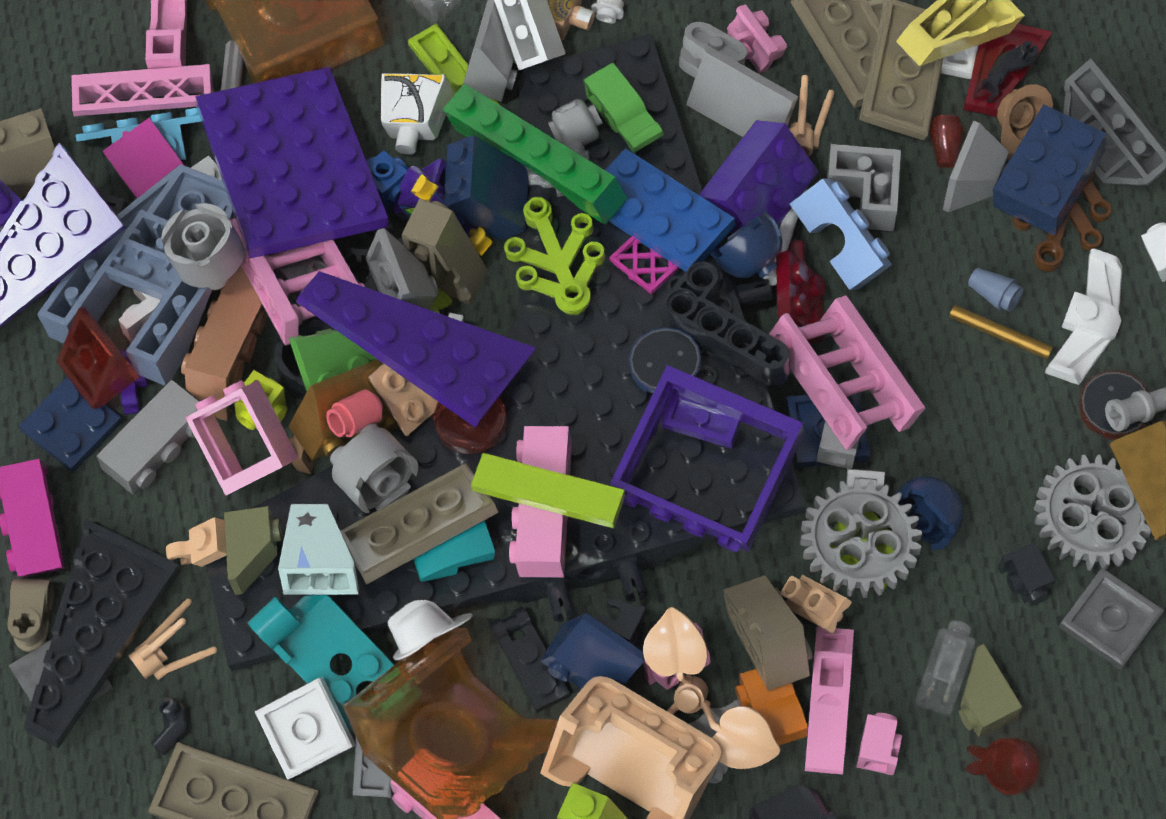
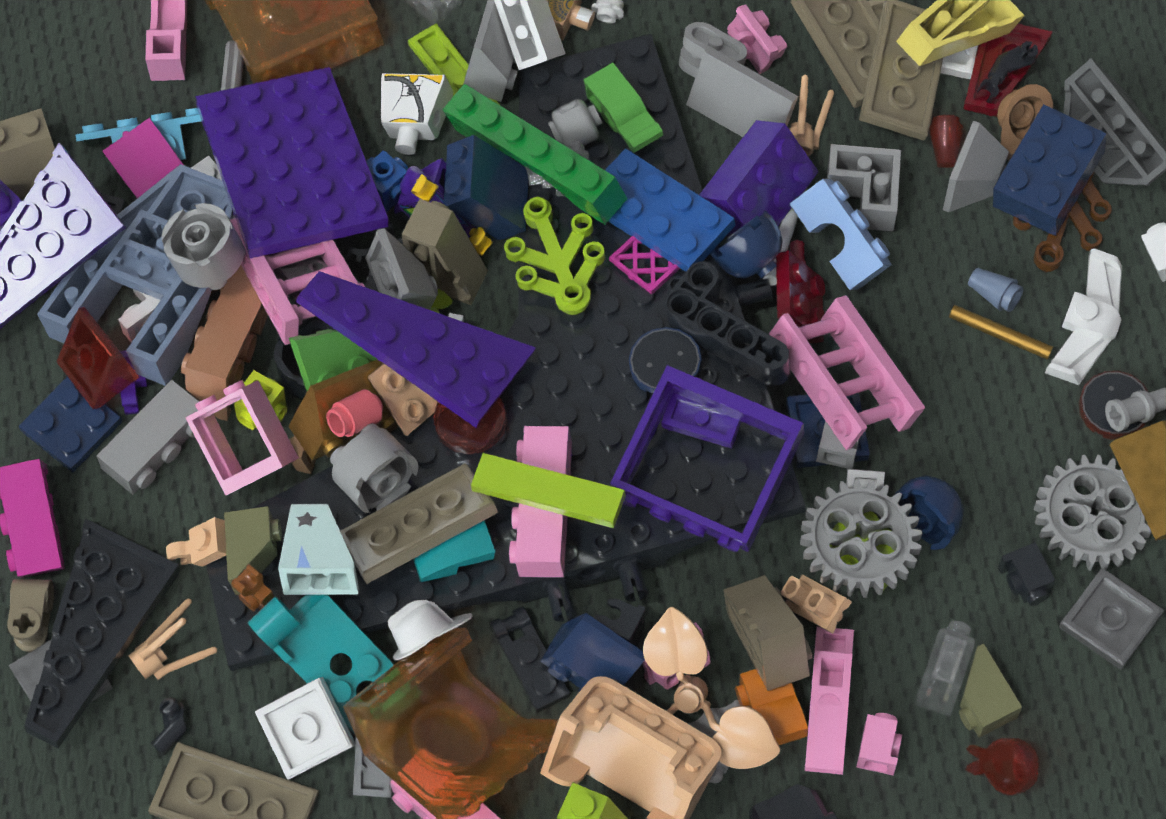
bright pink fence [72,64,214,116] -> none
none -> dark orange plate [231,564,274,611]

